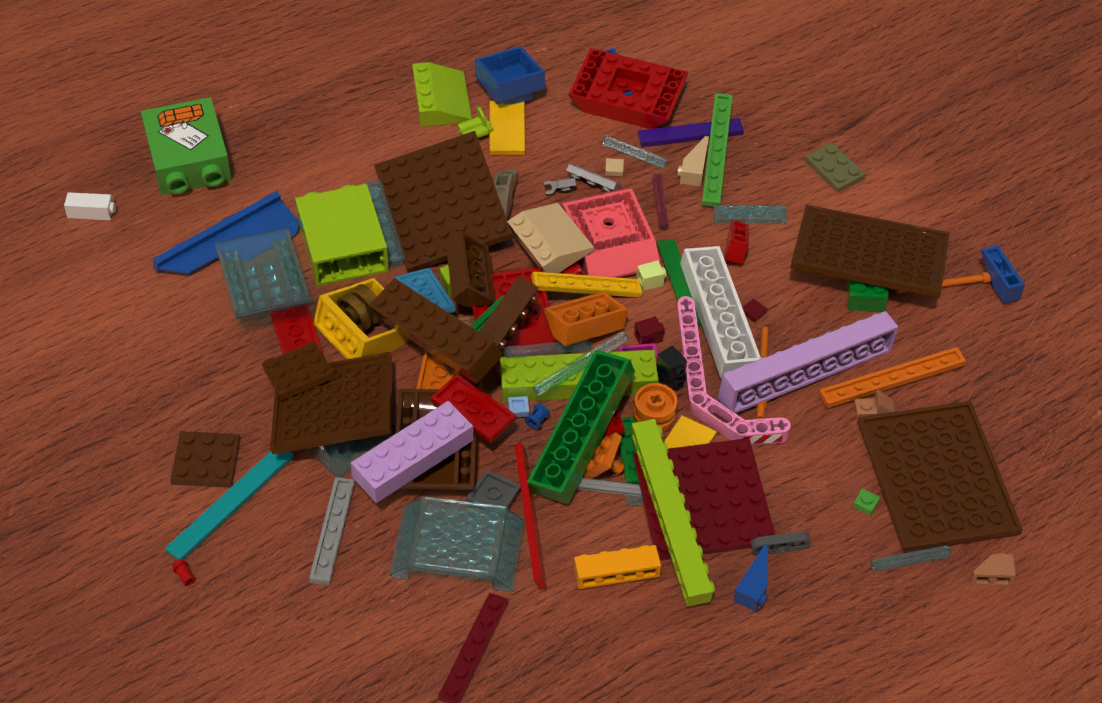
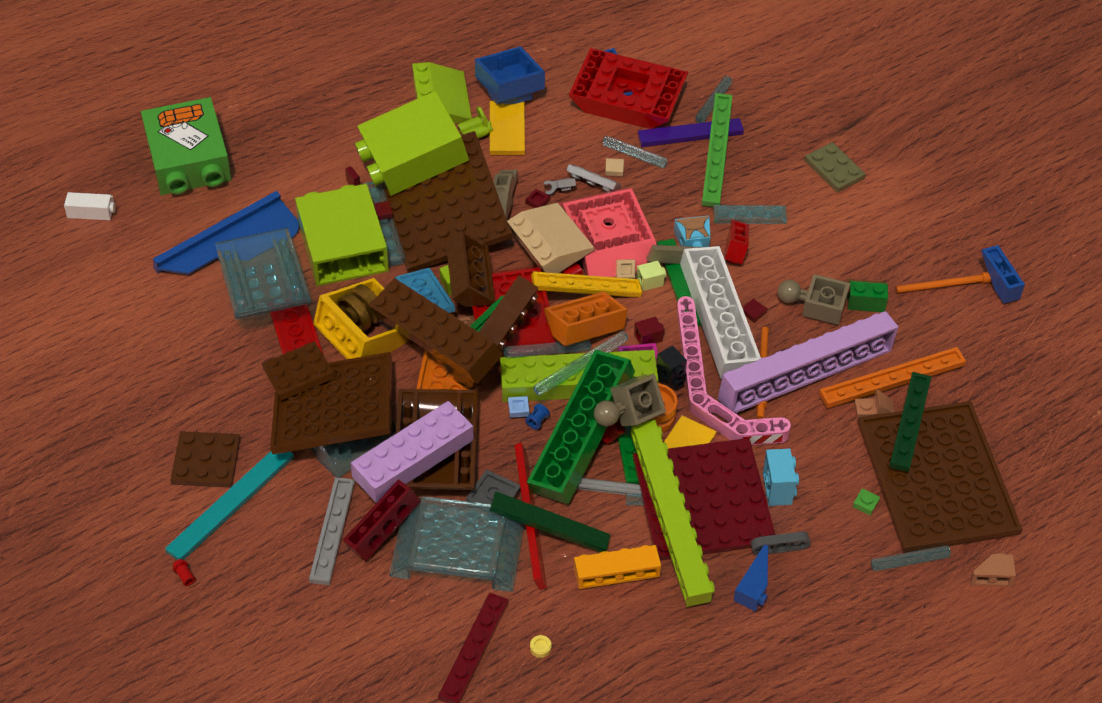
red tile [431,374,517,443] -> none
orange plate [582,432,624,479] -> none
clear pink axle [652,173,669,230] -> none
tan slope [677,136,709,187] -> none
reddish brown plate [790,204,950,298] -> none
none -> dark red brick [343,479,421,562]
none -> dark red tile [345,166,360,186]
none -> lime brick [354,91,469,196]
none -> dark red tile [373,200,393,220]
none -> dark green tile [489,491,610,552]
none -> dark red tile [525,189,550,208]
none -> light yellow tile [530,635,551,658]
none -> dark tan brick [594,374,666,426]
none -> tan tile [615,259,635,278]
none -> dark tan tile [646,245,701,264]
none -> torso [674,215,710,247]
none -> clear light blue axle [695,76,732,123]
none -> medium azure brick [762,448,799,506]
none -> dark tan brick [778,274,850,325]
none -> dark green plate [889,372,932,472]

